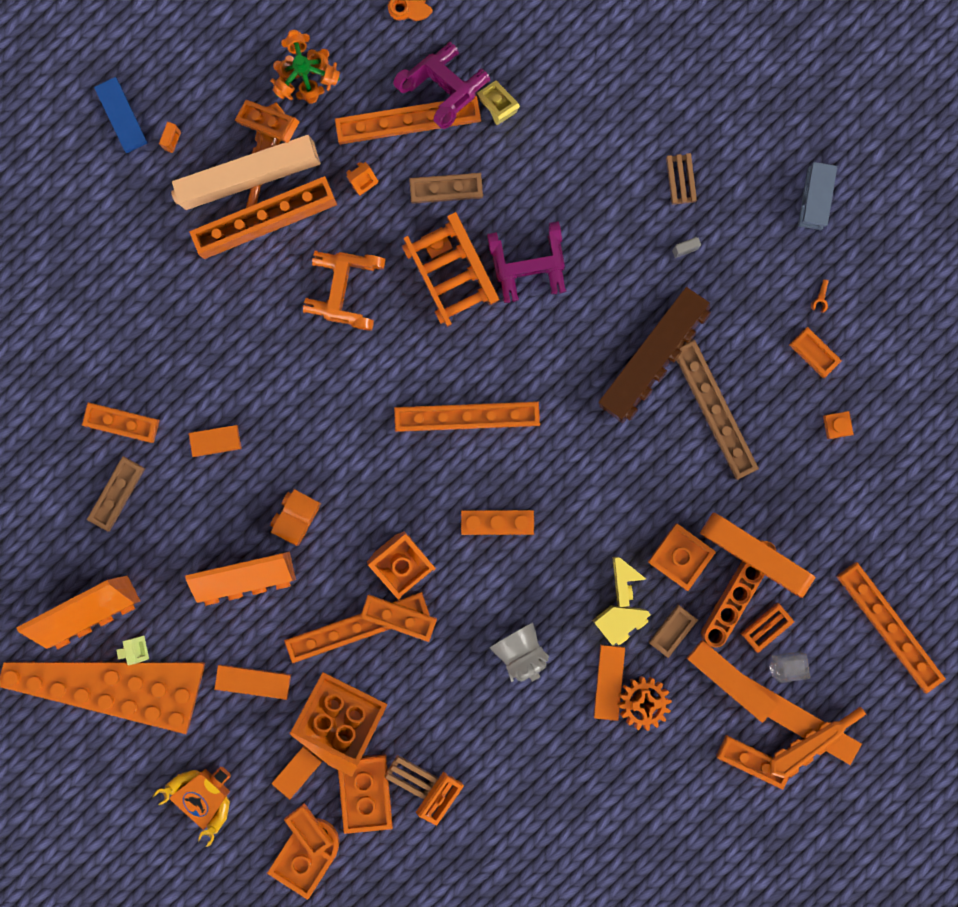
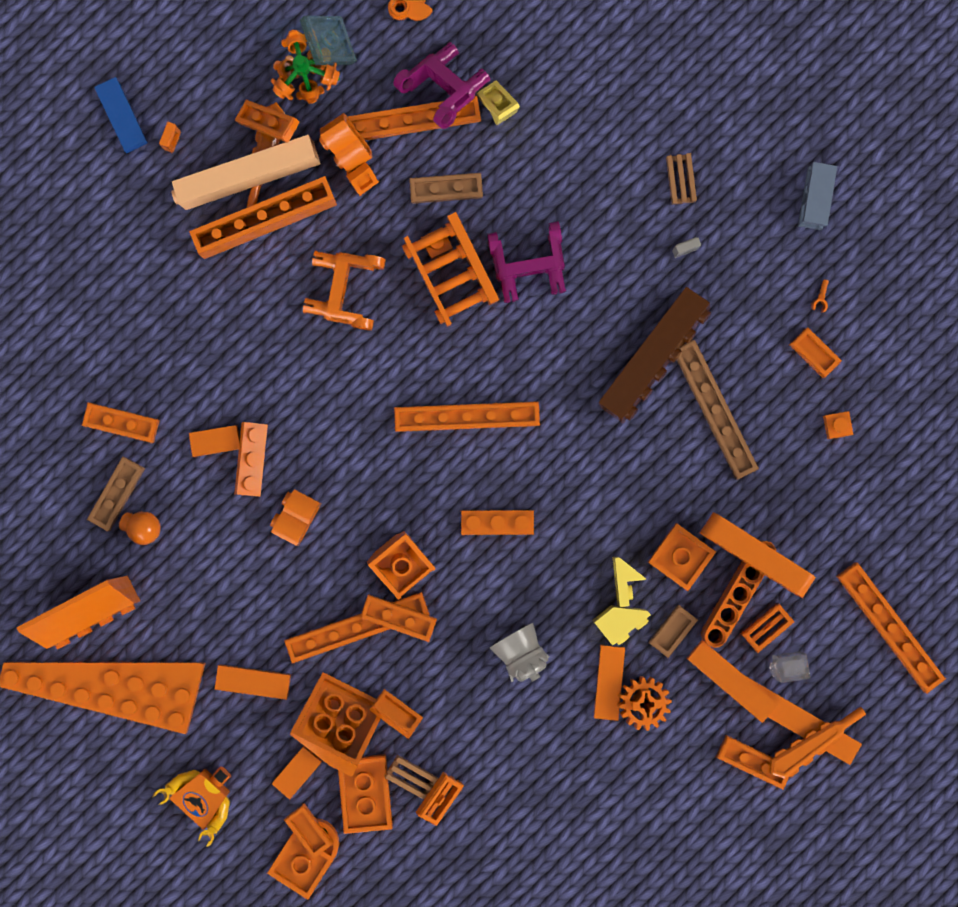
yellowish green tile [116,636,149,665] -> none
orange slope [185,552,296,606] -> none
none -> orange piece [119,511,161,545]
none -> orange plate [234,422,268,497]
none -> clear light blue tile [300,16,357,65]
none -> orange brick [319,113,372,173]
none -> orange tile [369,689,423,739]

